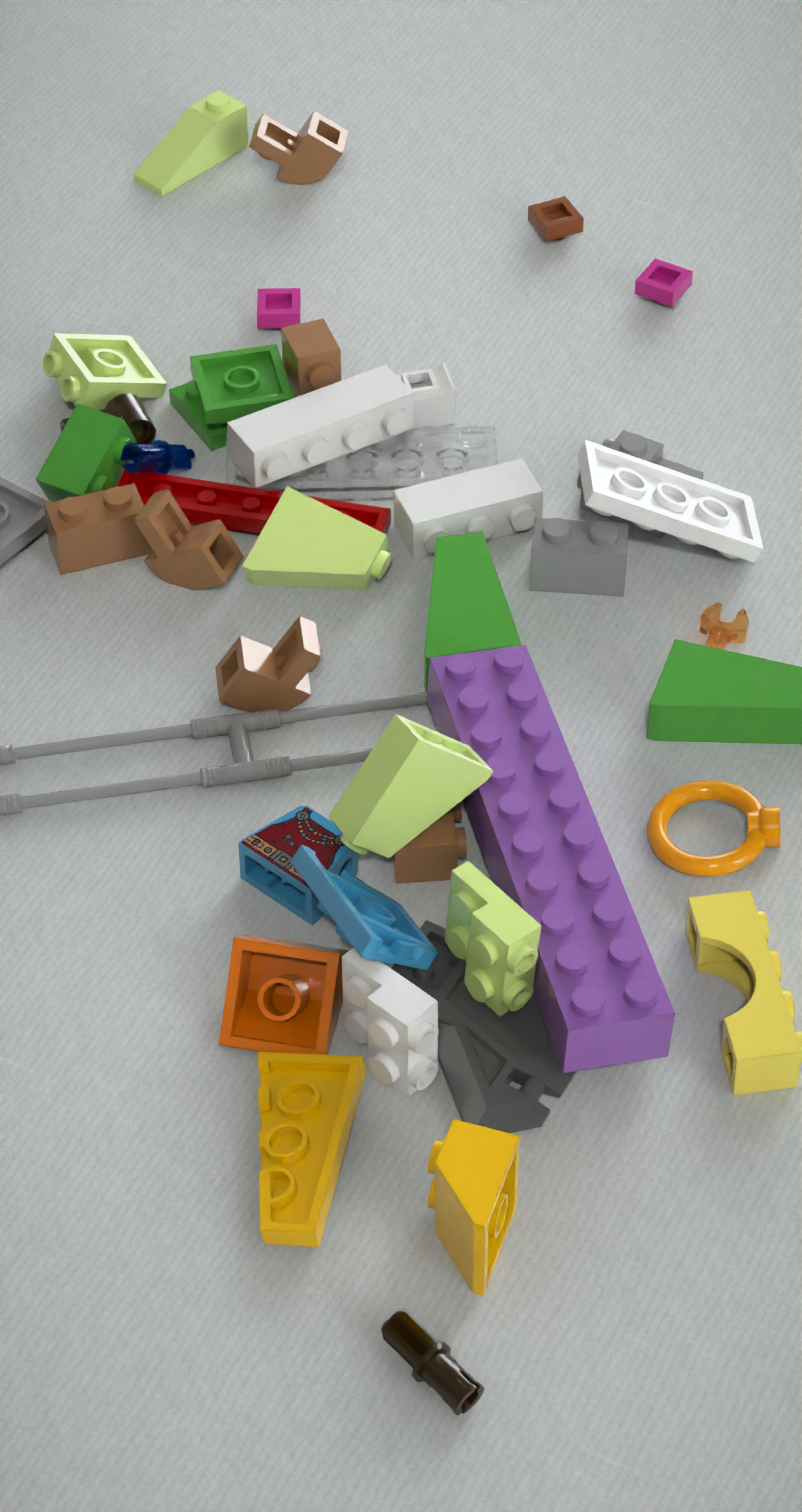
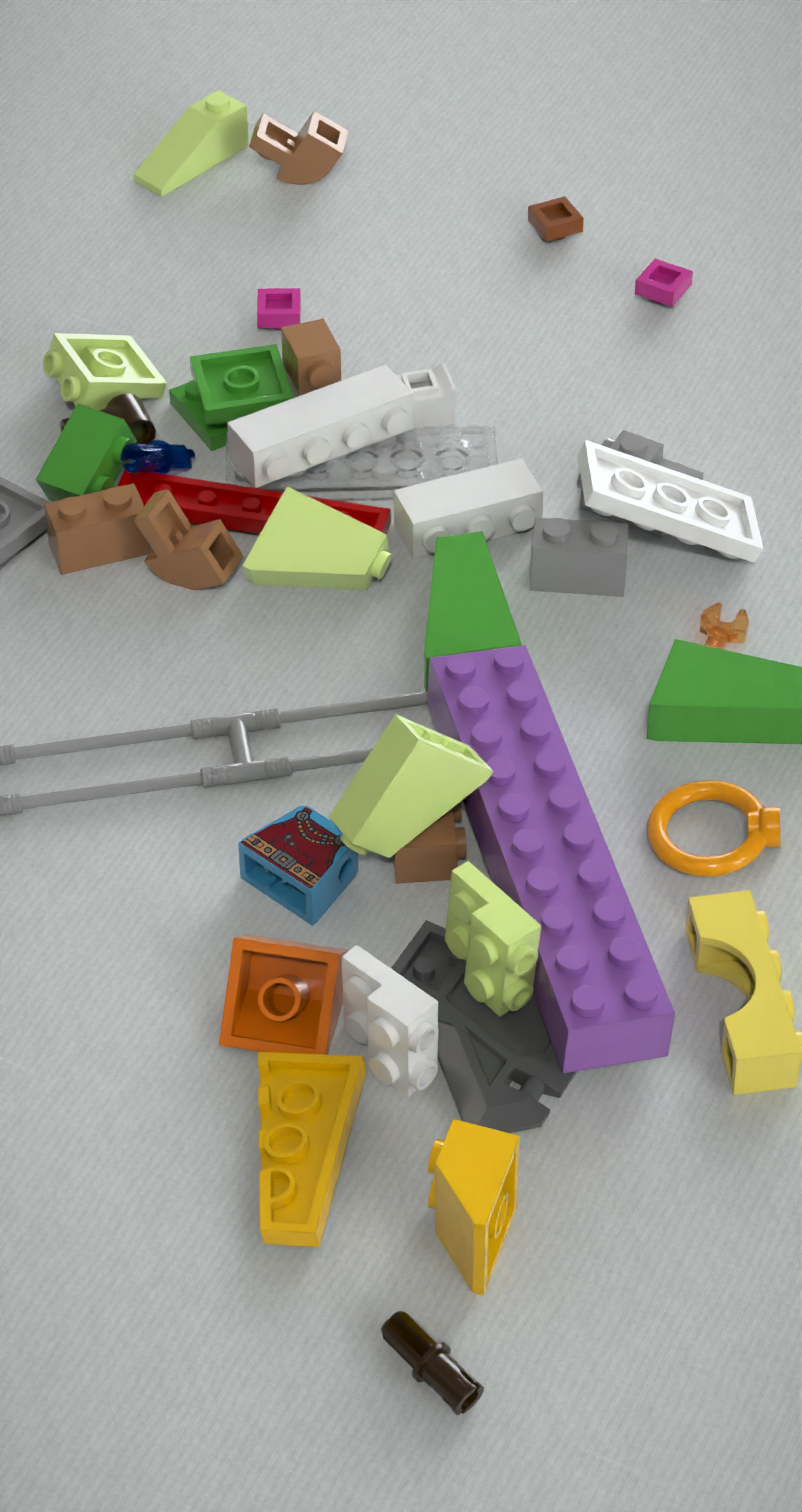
medium nougat brick [215,616,322,712] -> none
dark azure wing [290,844,439,970] -> none

